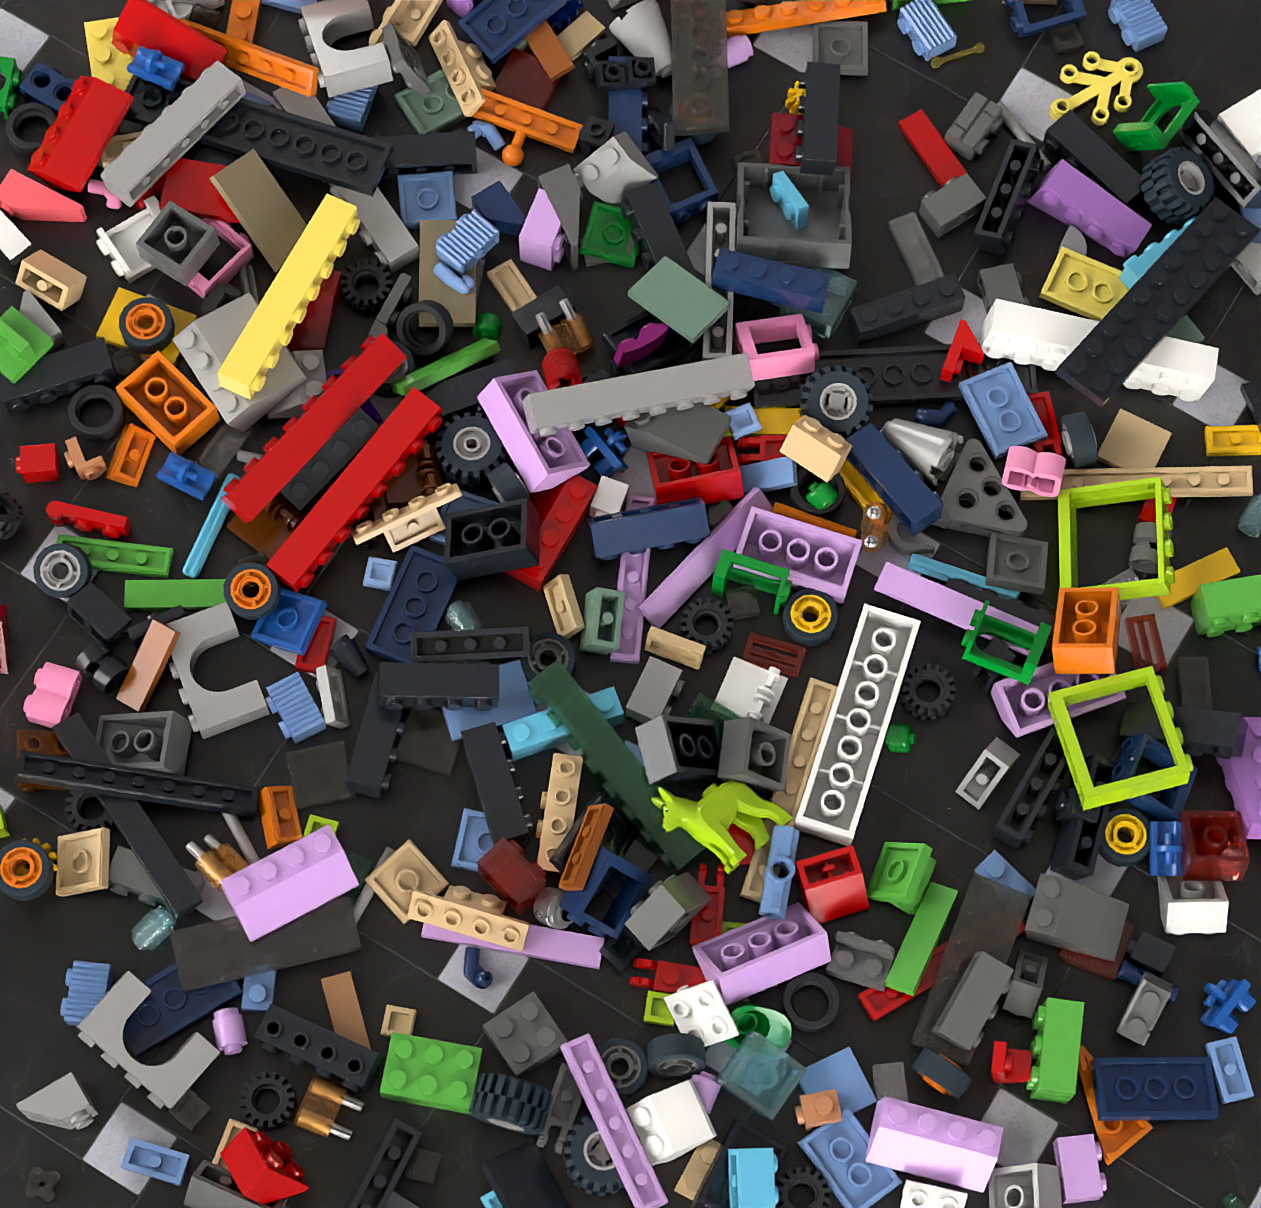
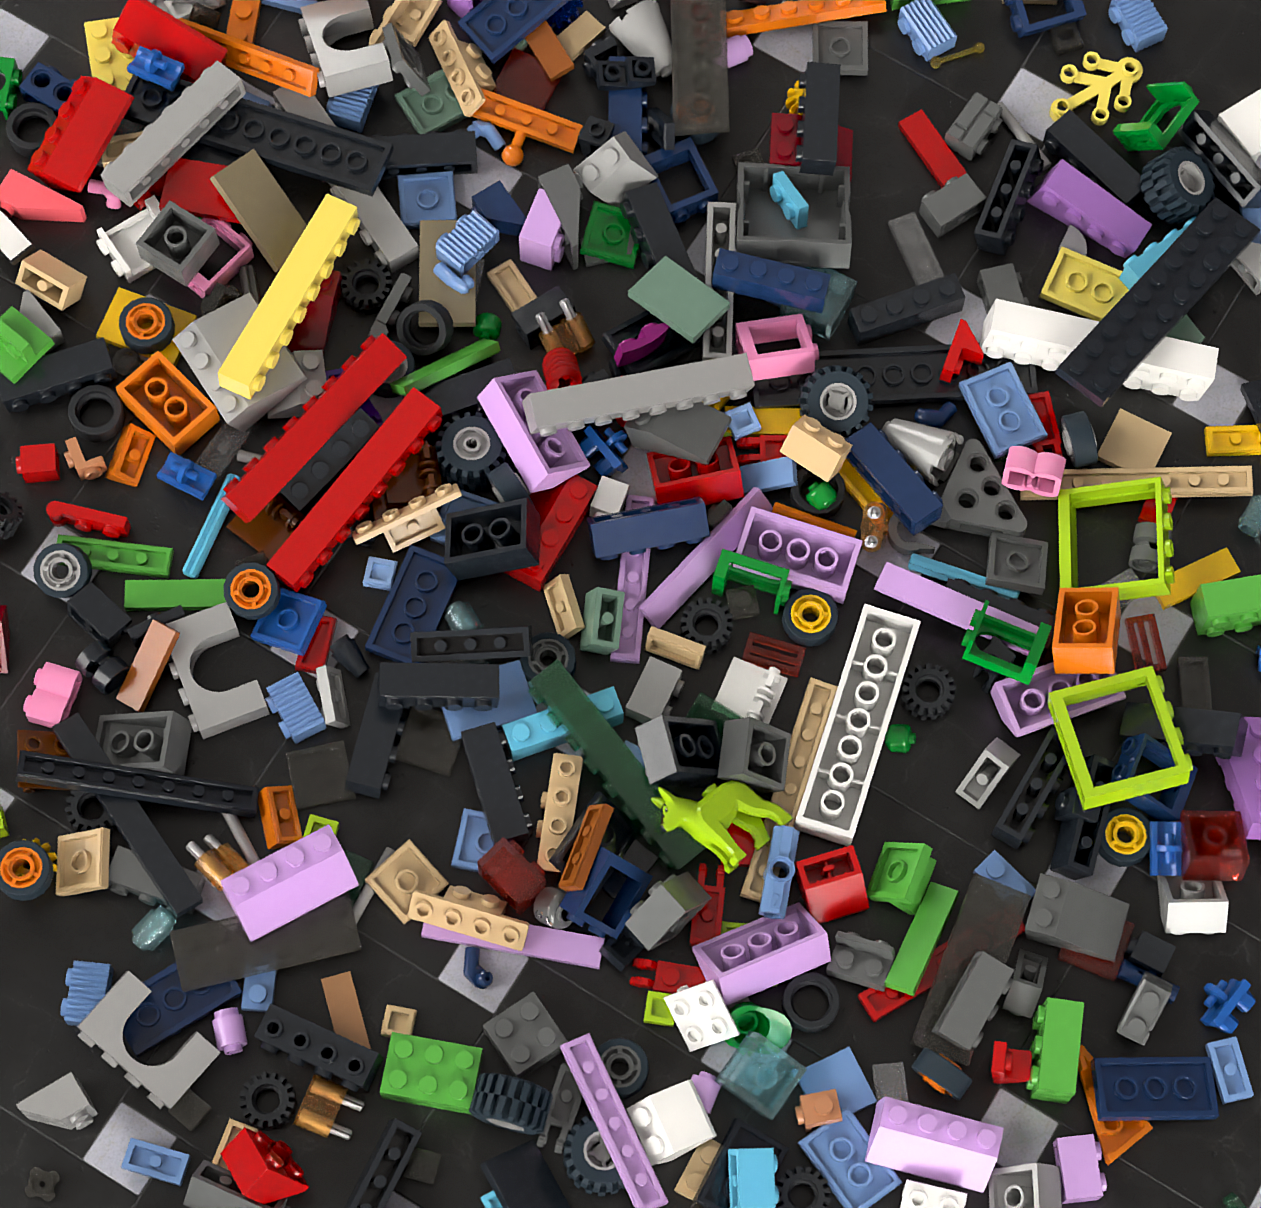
black wheel [647,1033,706,1079] -> none

